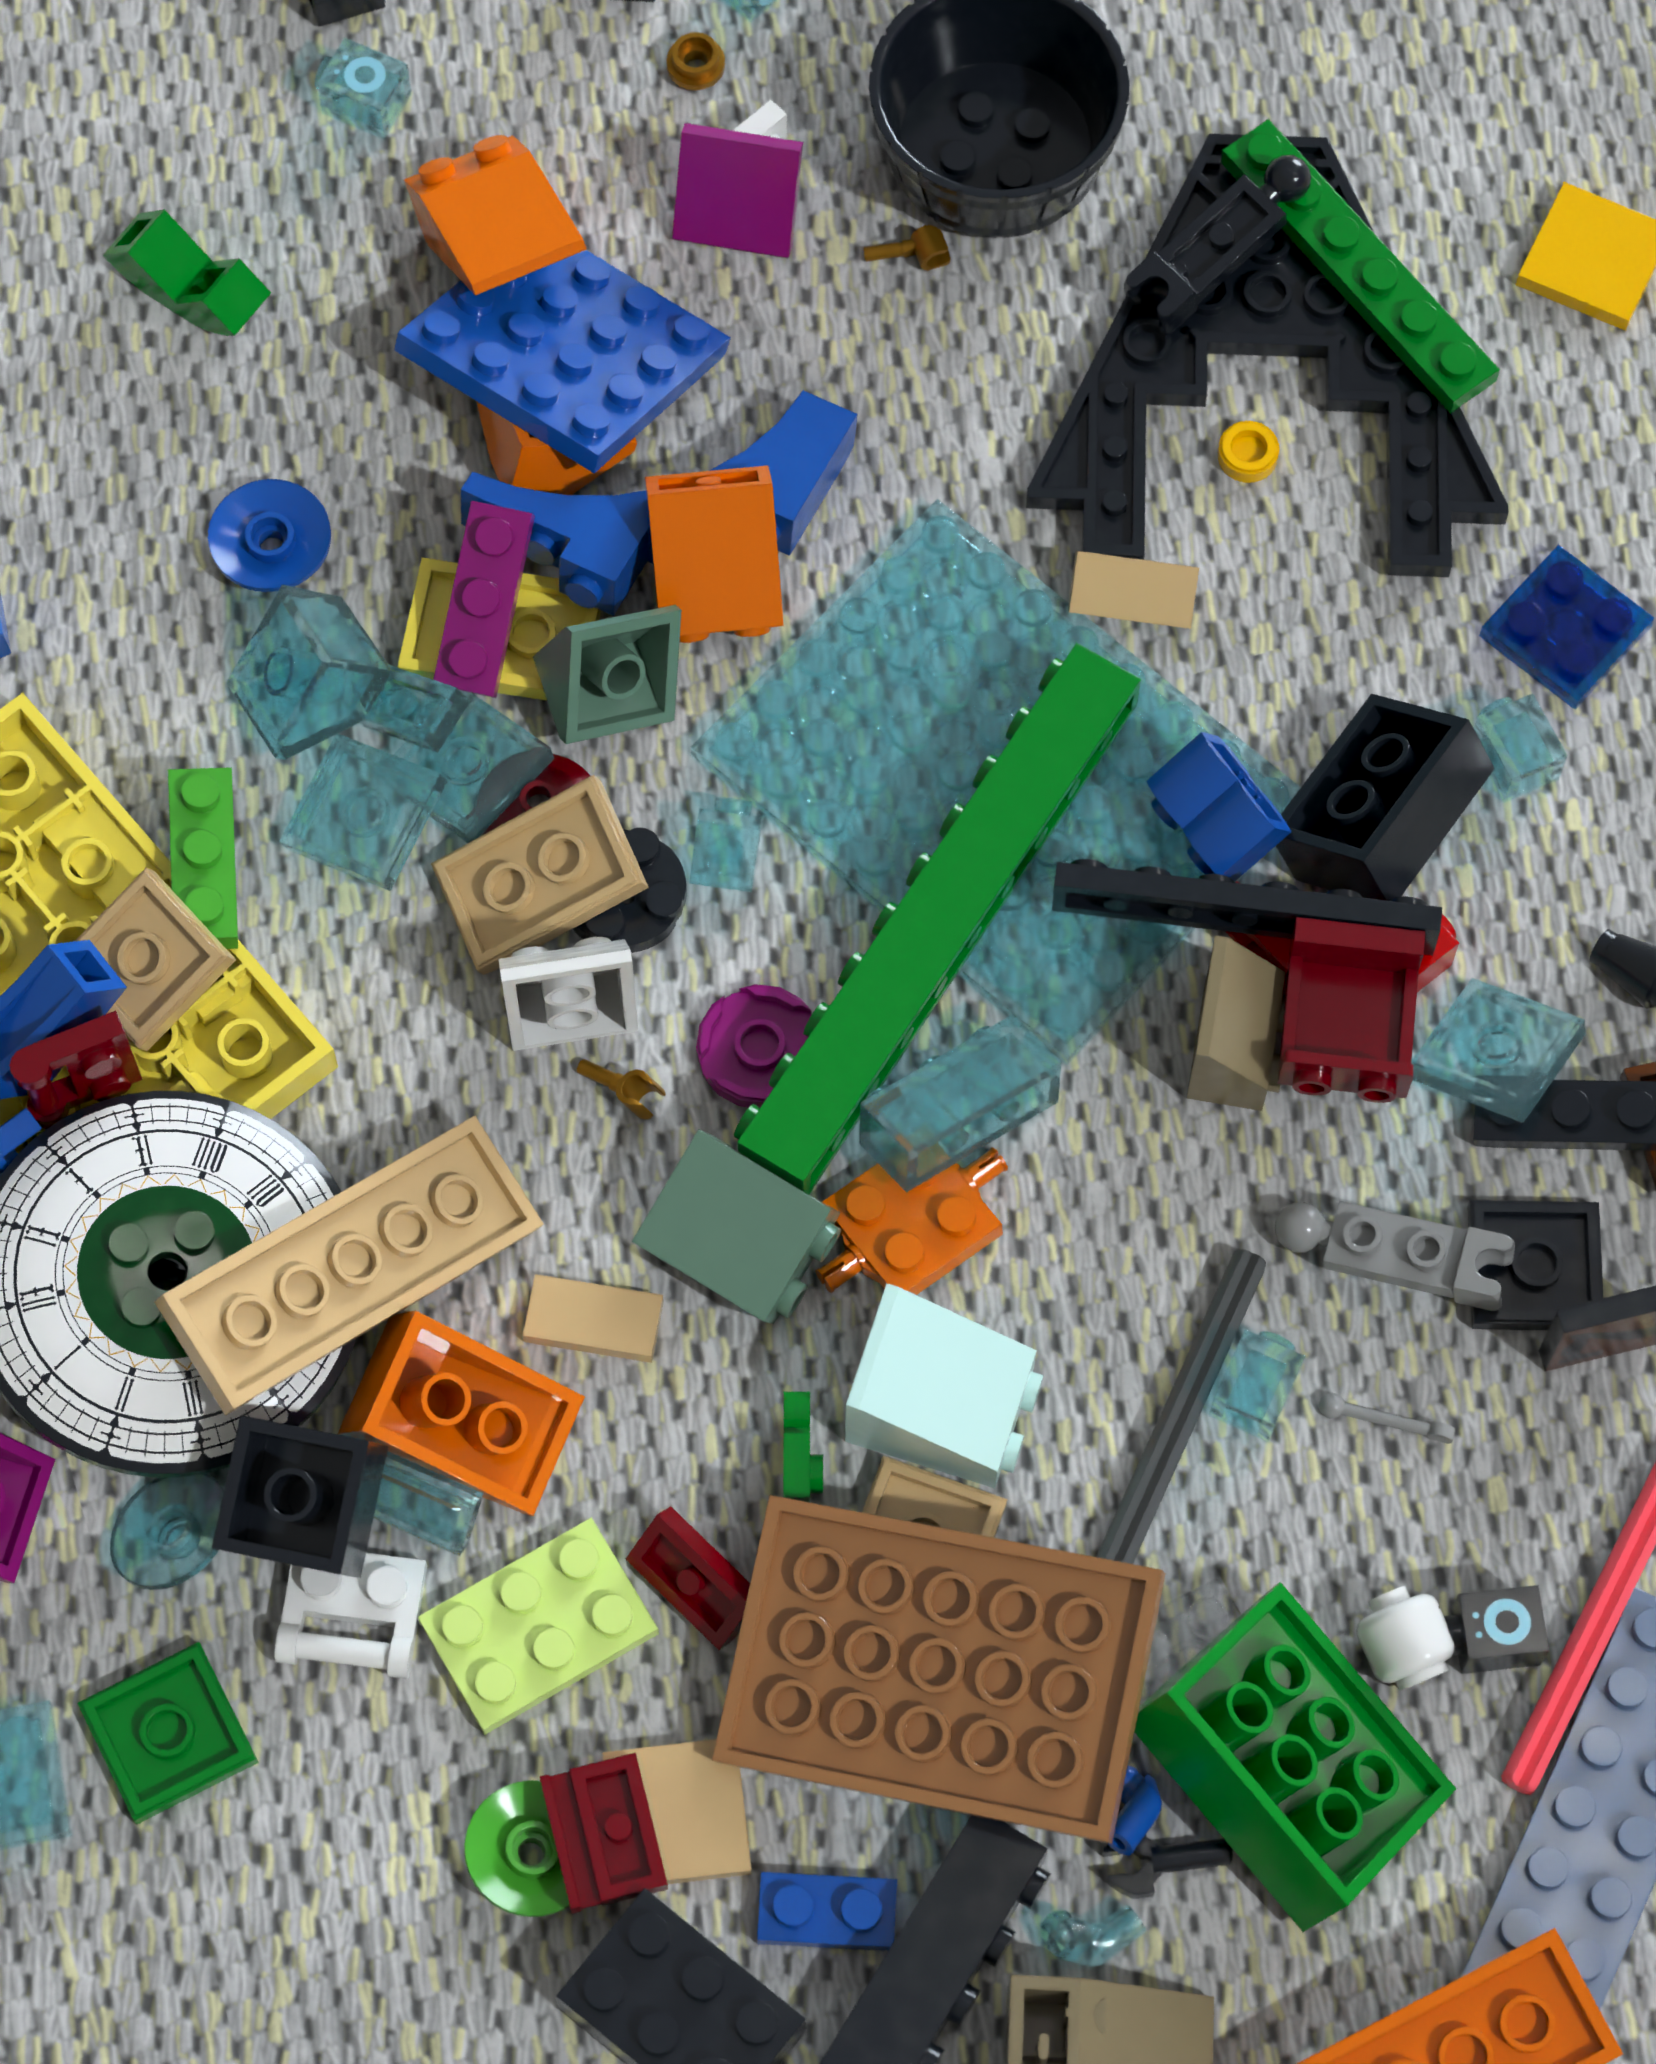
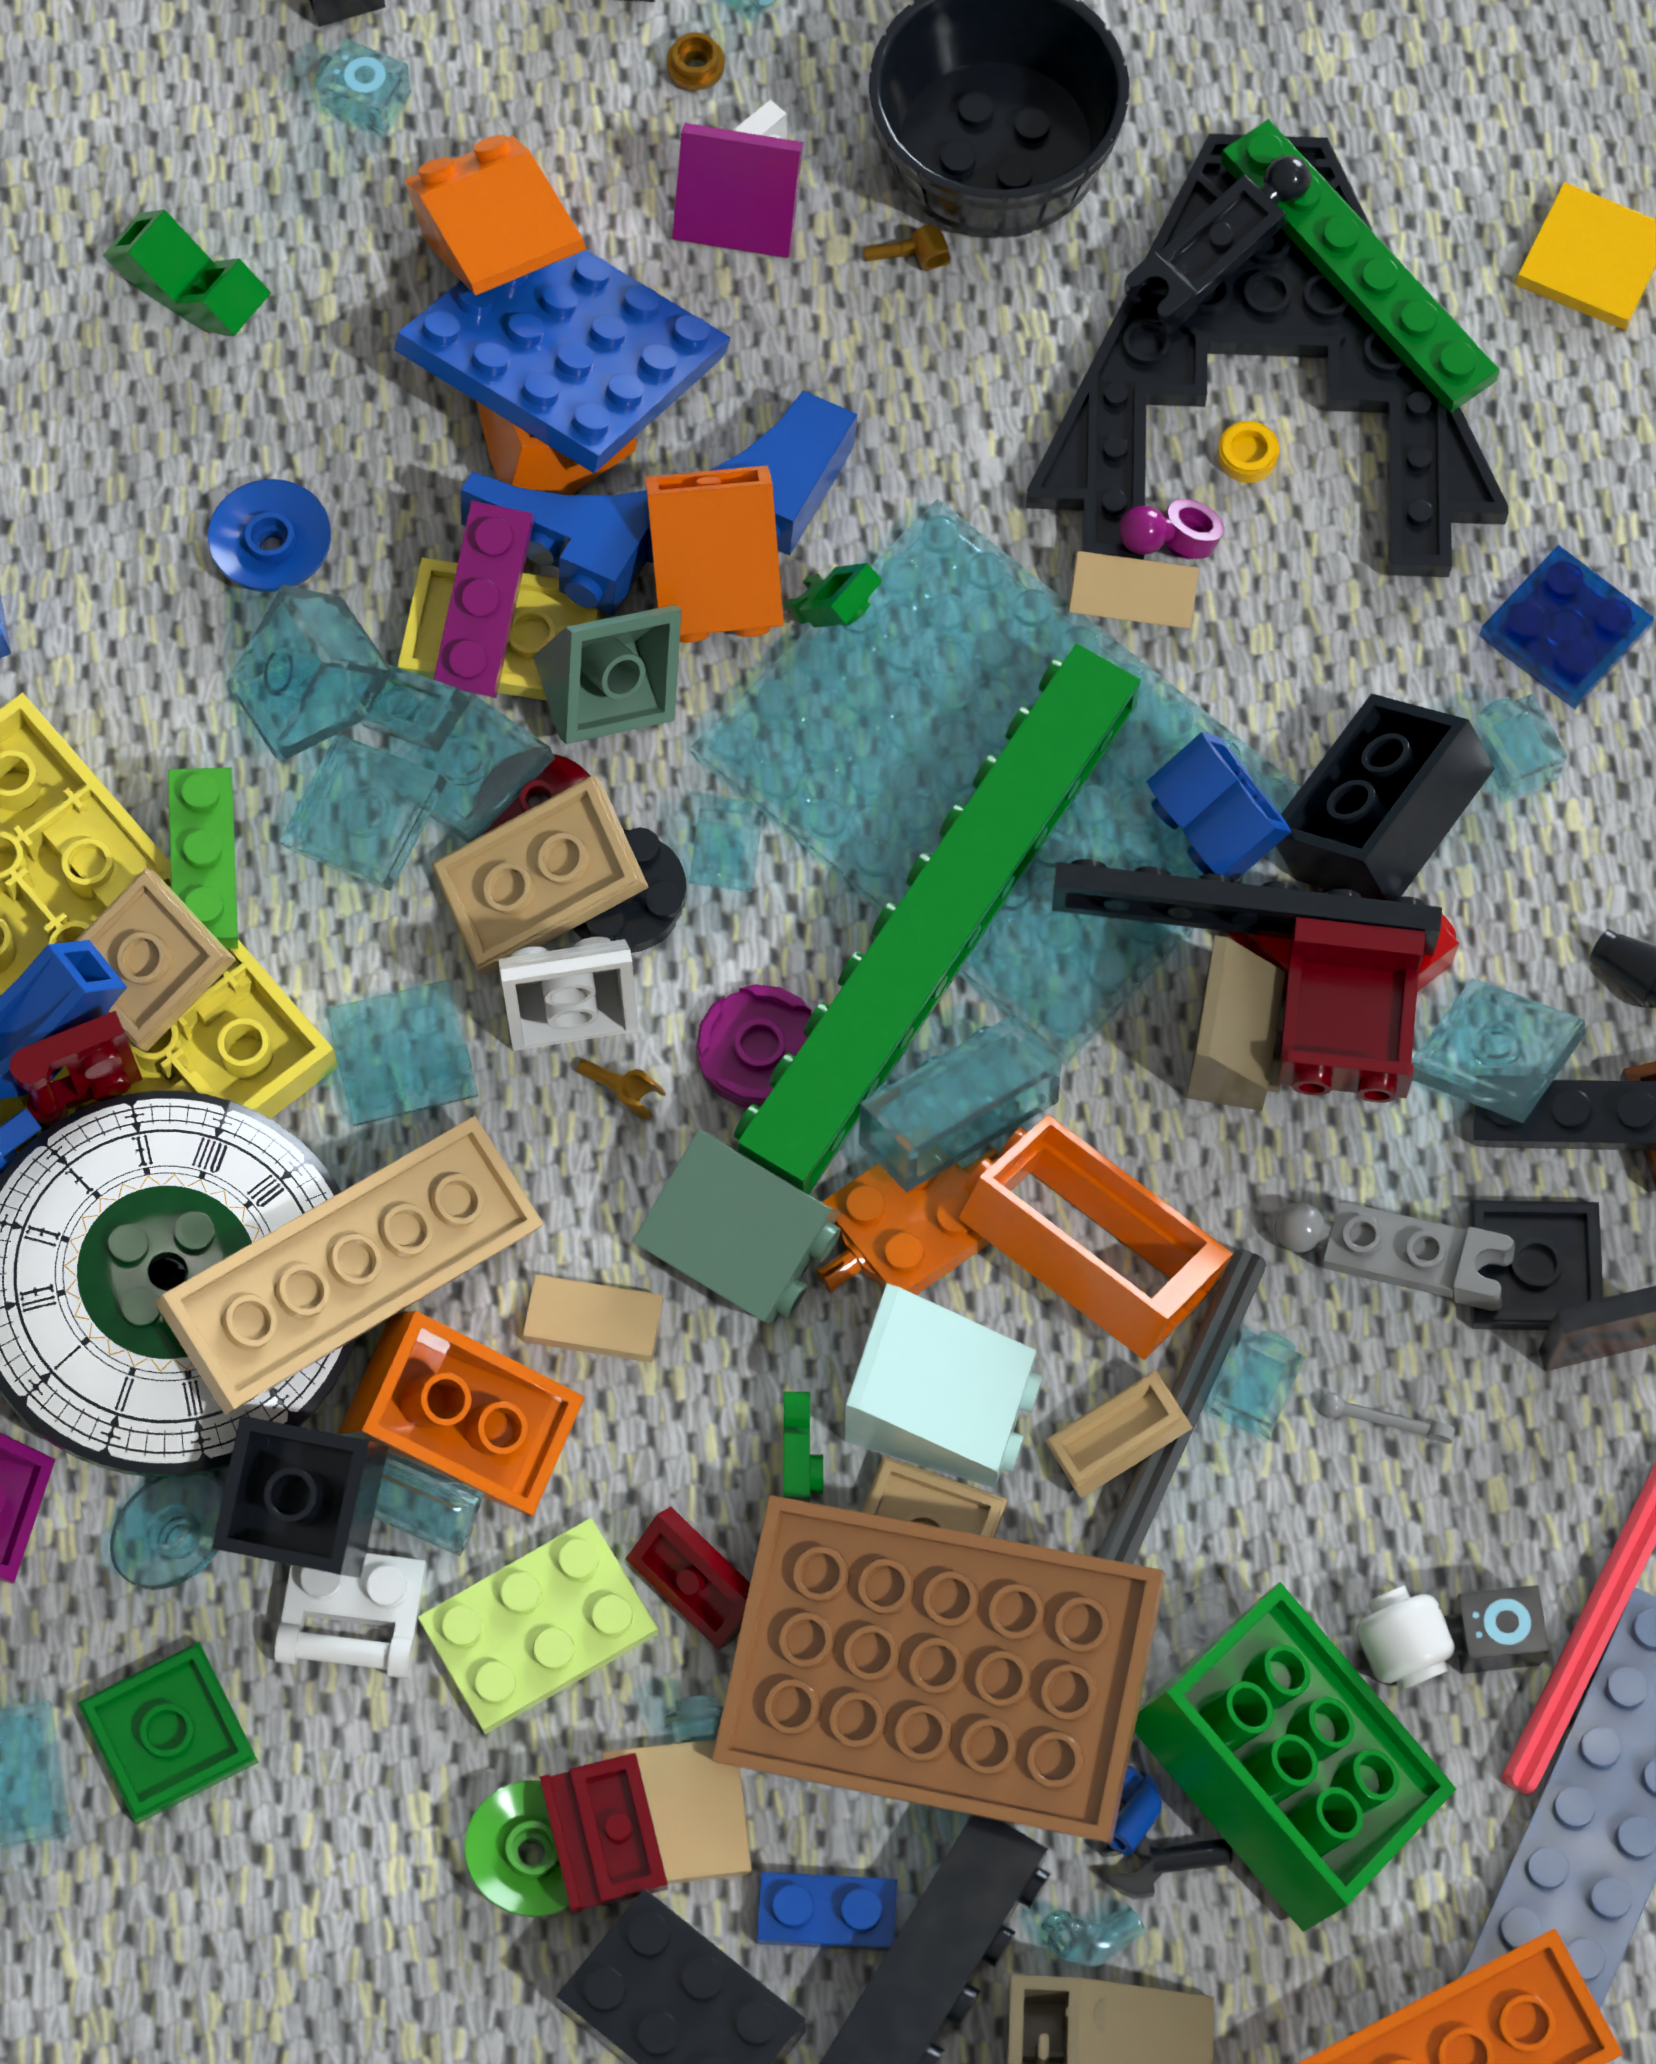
none -> clear light blue hinge [325,979,478,1127]
none -> clear light blue plate [663,1695,724,1744]
none -> green plate [783,563,883,628]
none -> orange window [958,1114,1233,1360]
none -> tan tile [1045,1370,1193,1499]
none -> magenta plate [1119,499,1224,559]

